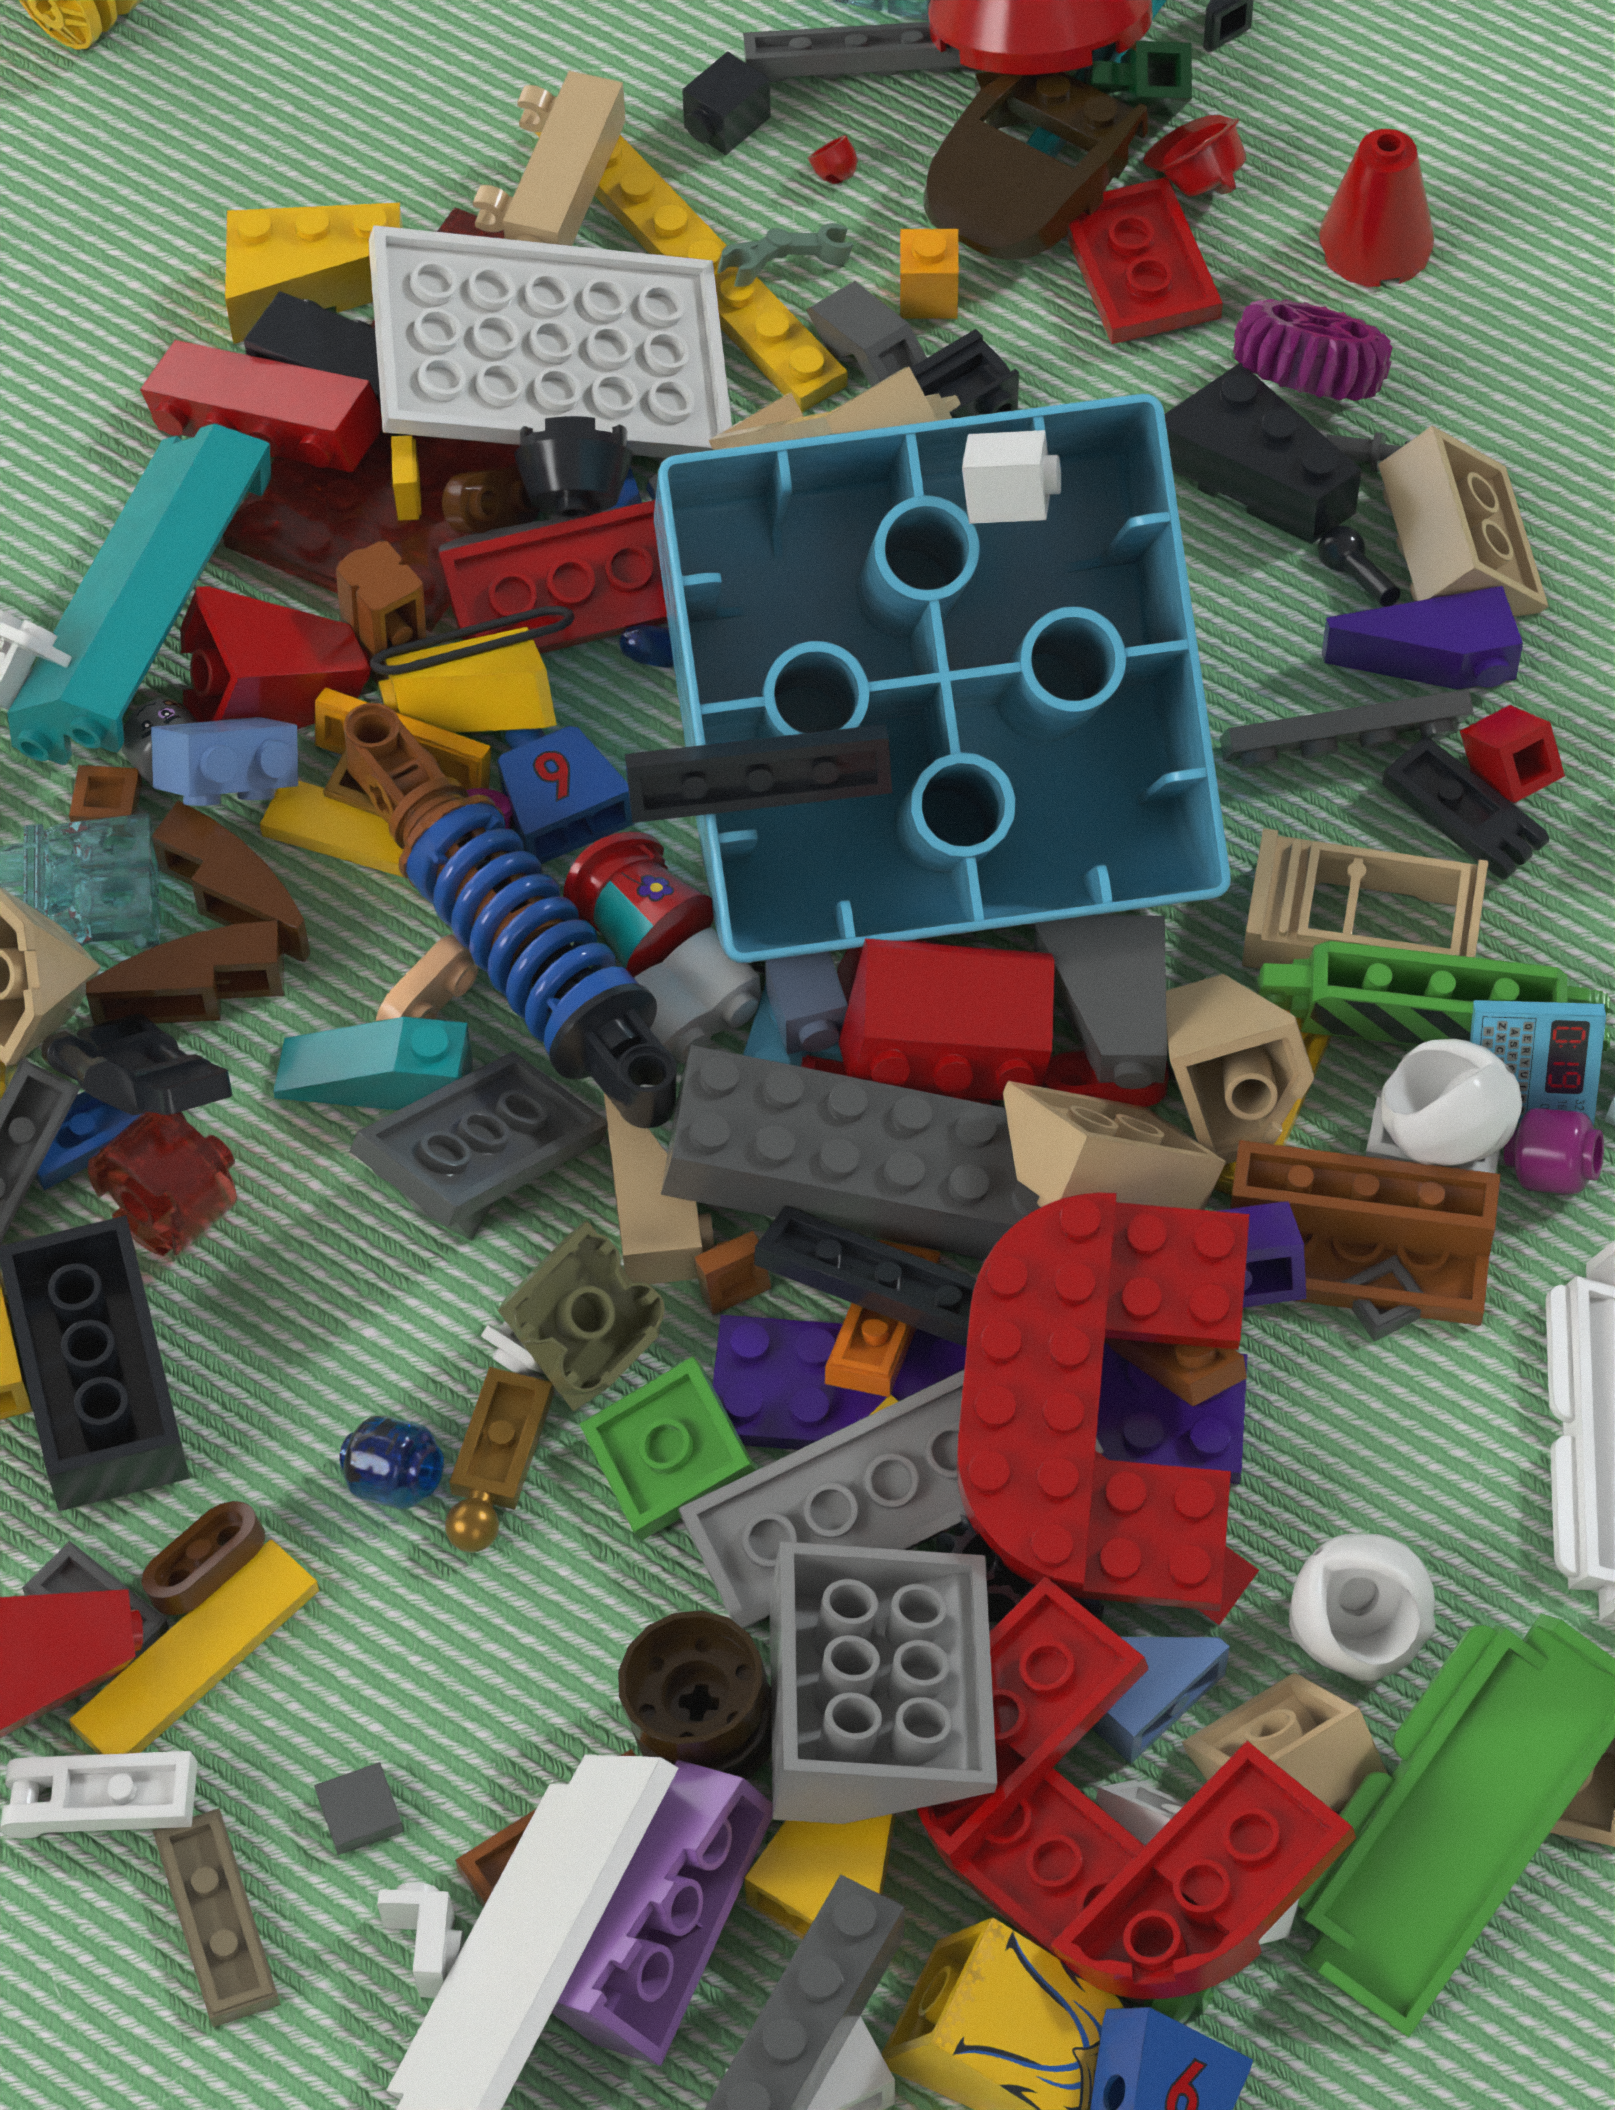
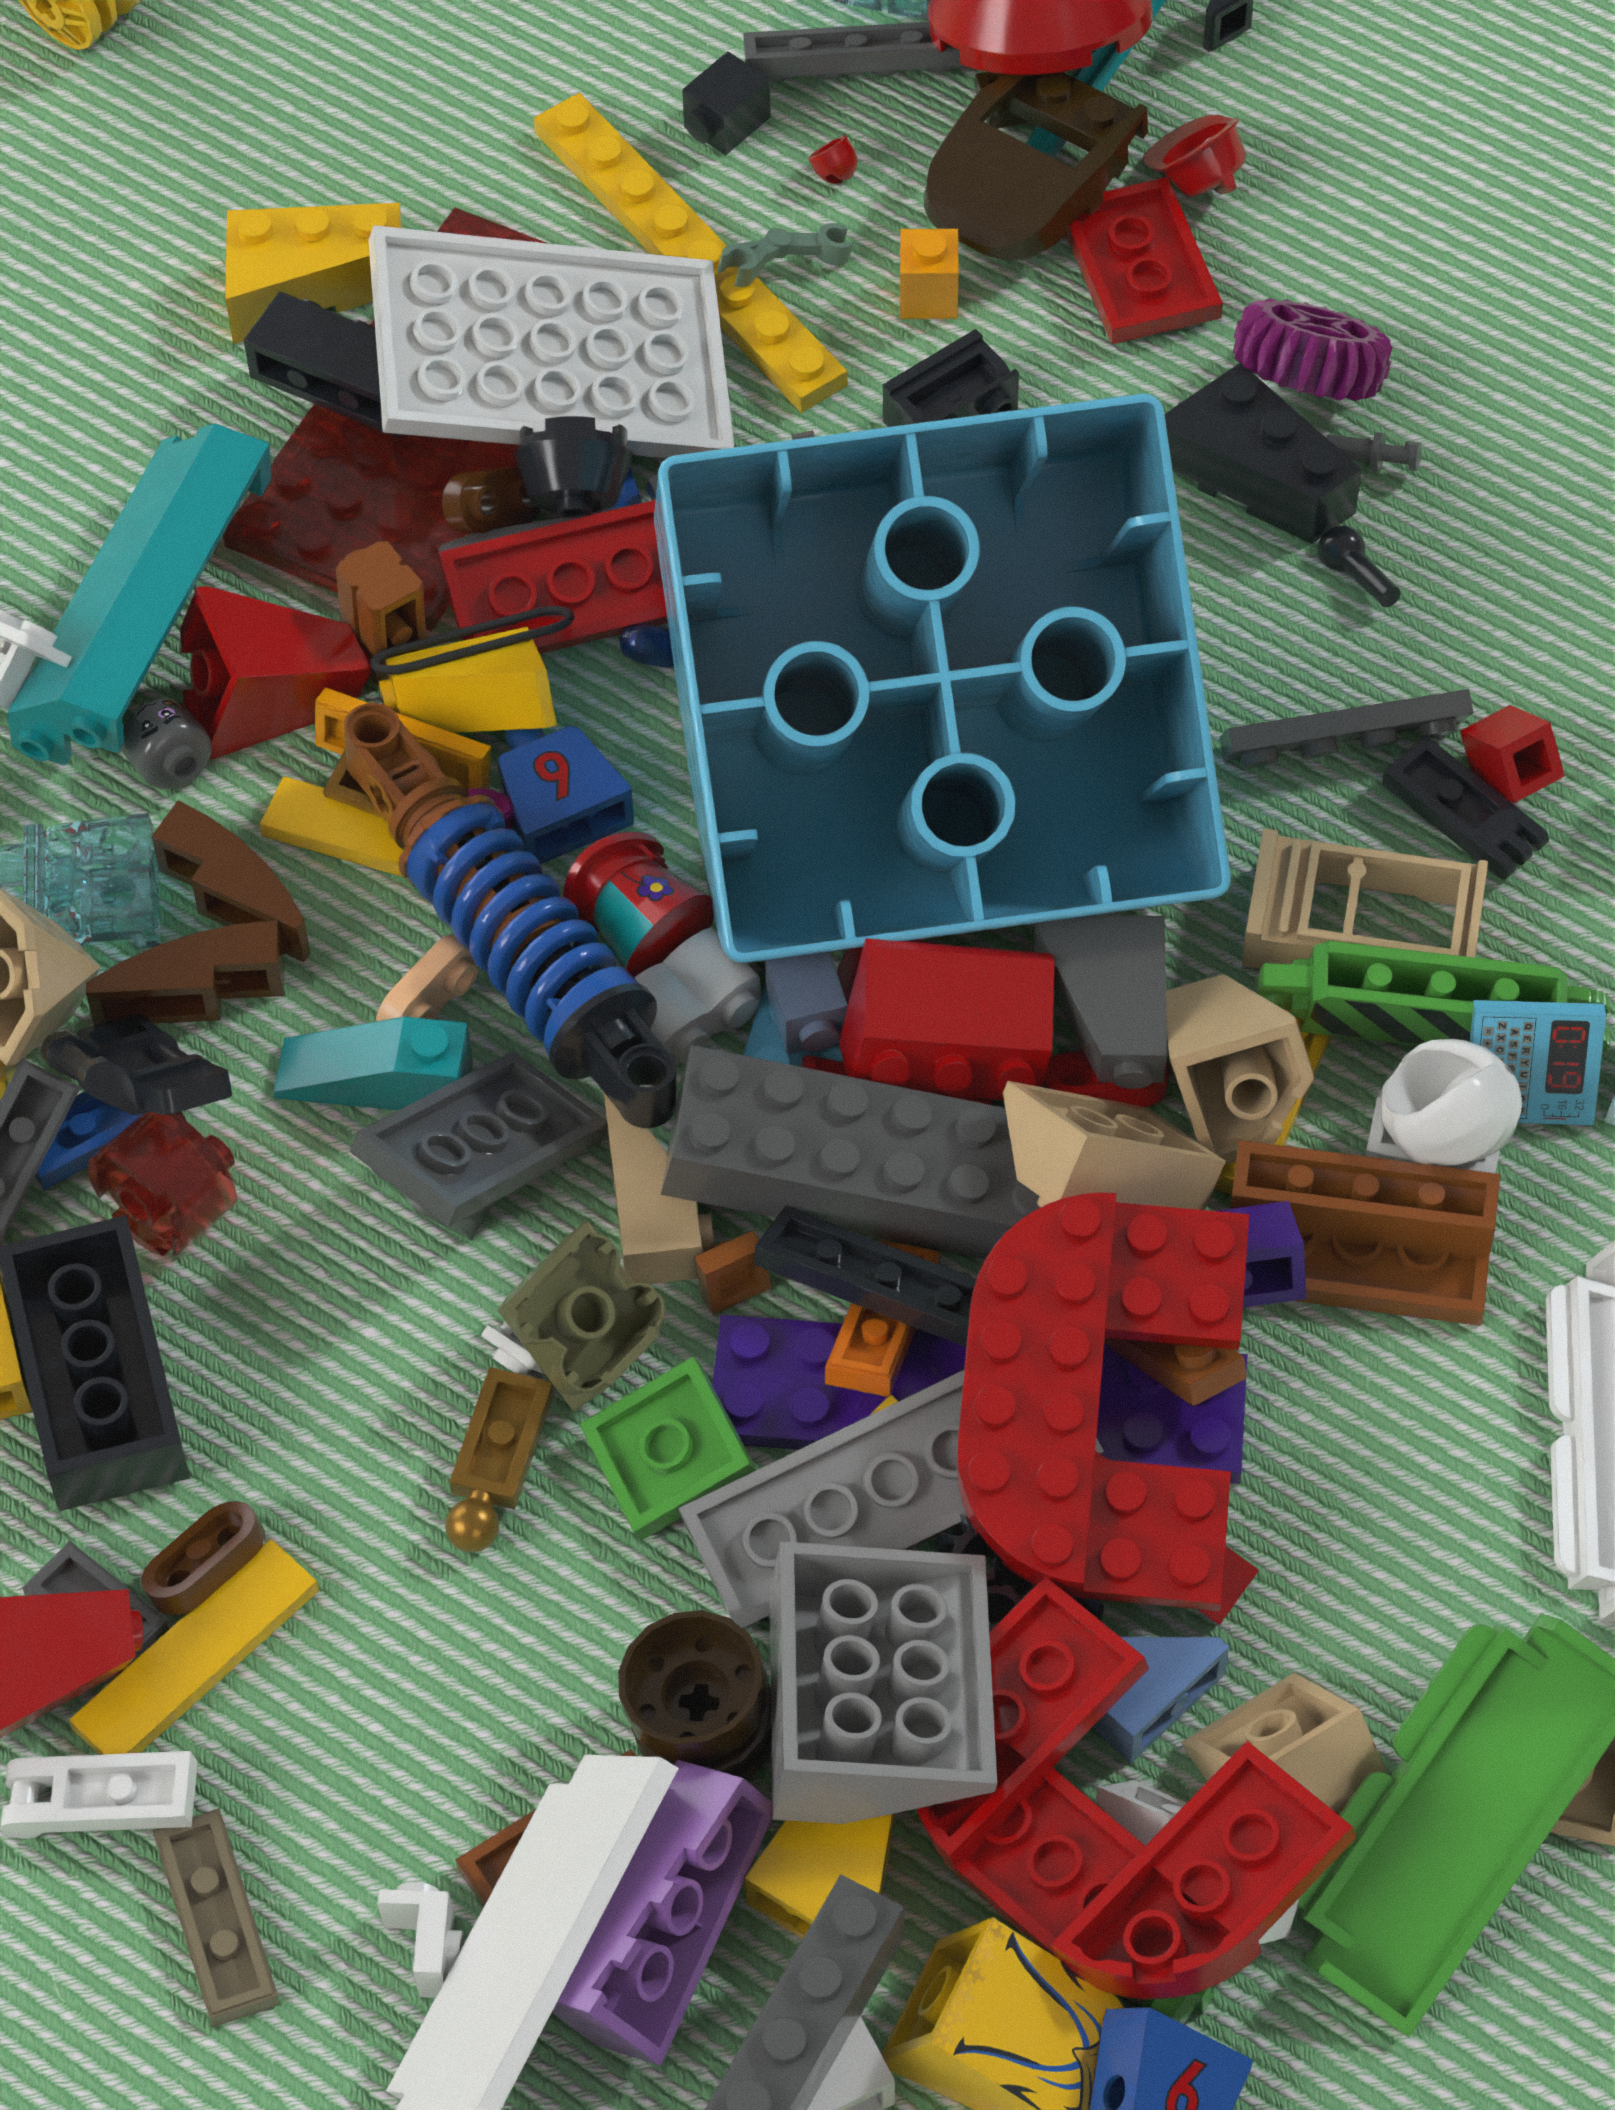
dark orange plate [69,765,142,833] -> none
brick [140,340,383,472] -> none
medium blue brick [151,717,298,806] -> none
dark grey tile [314,1762,404,1855] -> none
clear blue head [339,1415,444,1509] -> none
yellow tile [391,435,422,521] -> none
tan brick [473,71,625,246] -> none
black plate [625,724,892,823] -> none
tan slope [708,367,961,450] -> none
dark grey slope [806,281,927,387] -> none
white brick [962,430,1061,524] -> none
dark green brick [1084,40,1192,116] -> none
white piece [1289,1534,1435,1681] -> none
red cone [1319,129,1434,287] -> none
dark purple slope [1321,586,1523,690] -> none
dark grey tile [1341,1255,1423,1342] -> none
tan slope [1378,425,1549,617] -> none
magenta head [1504,1108,1604,1194] -> none

